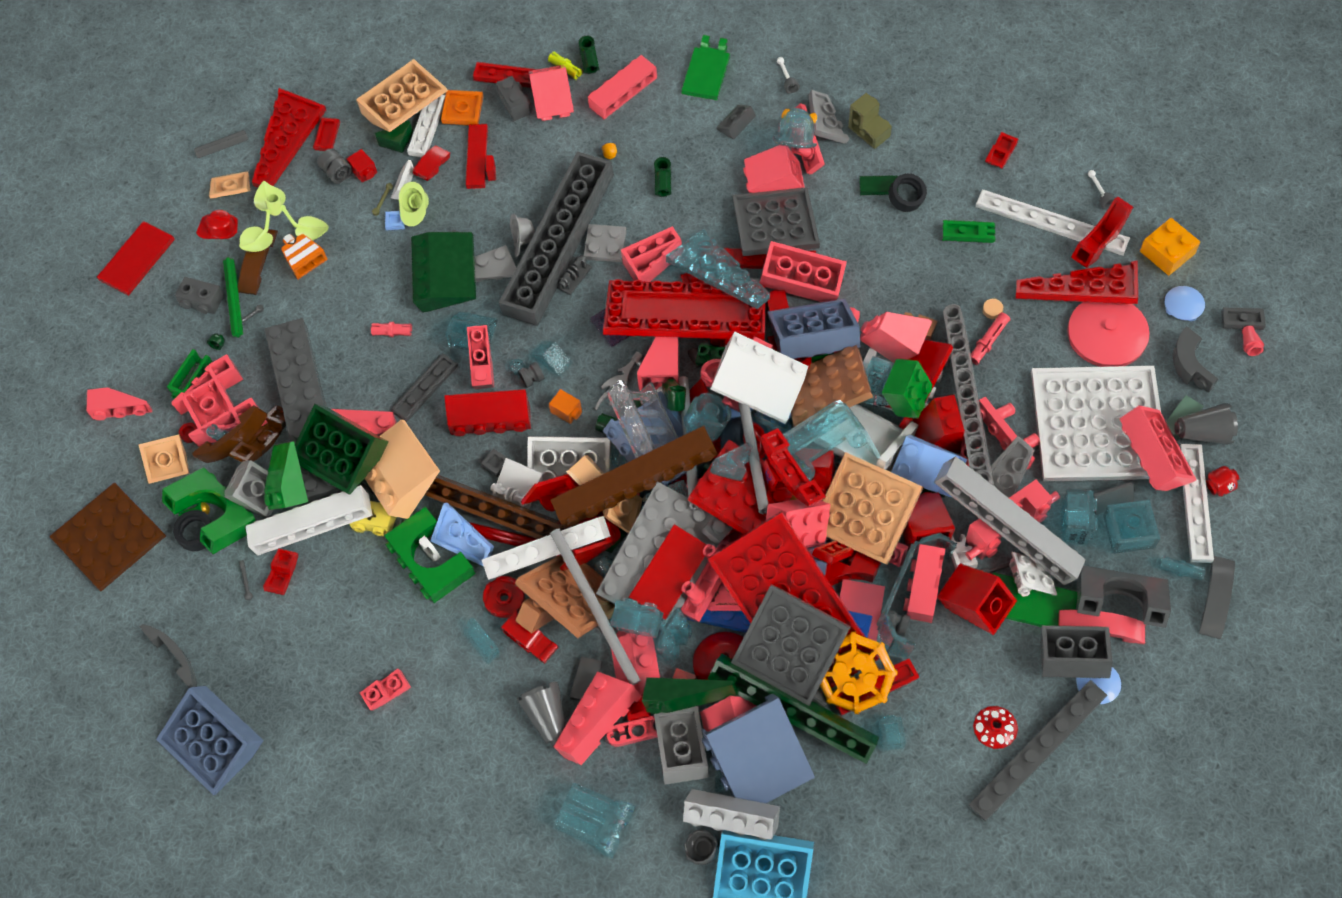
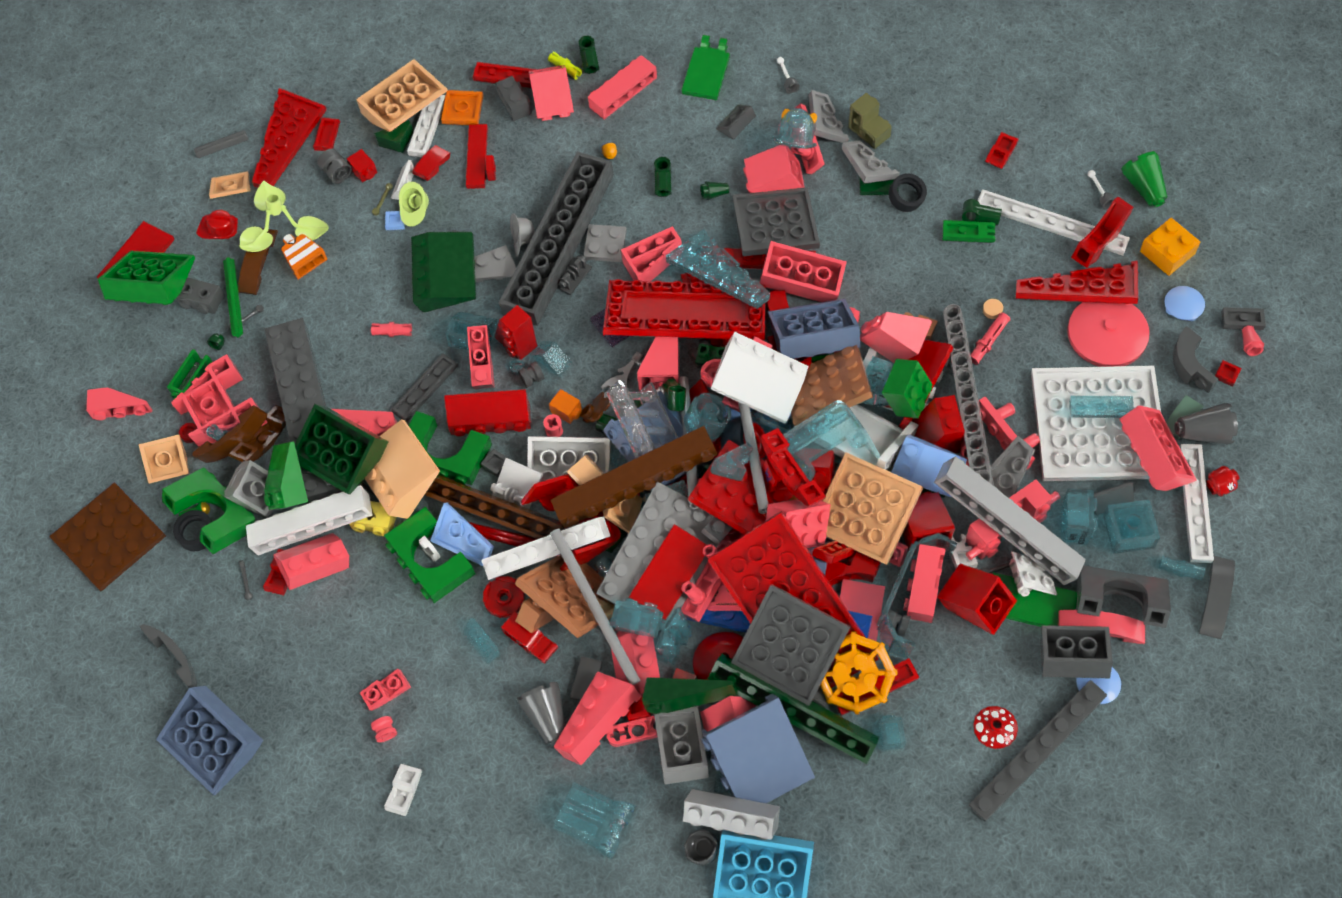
none -> green slope [98,251,195,305]
none -> coral slope [274,533,349,590]
none -> coral wheel [371,716,397,743]
none -> white slope [384,764,422,816]
none -> green arch [409,411,492,485]
none -> red wedge [494,305,537,361]
none -> coral bush [543,414,563,437]
none -> reddish brown plate [580,392,612,423]
none -> dark green cone [700,181,729,200]
none -> light grey wing [841,141,900,183]
none -> dark green piece [962,199,1002,226]
none -> clear light blue plate [1069,396,1134,418]
none -> green cone [1121,151,1167,207]
none -> red tile [1215,360,1242,387]

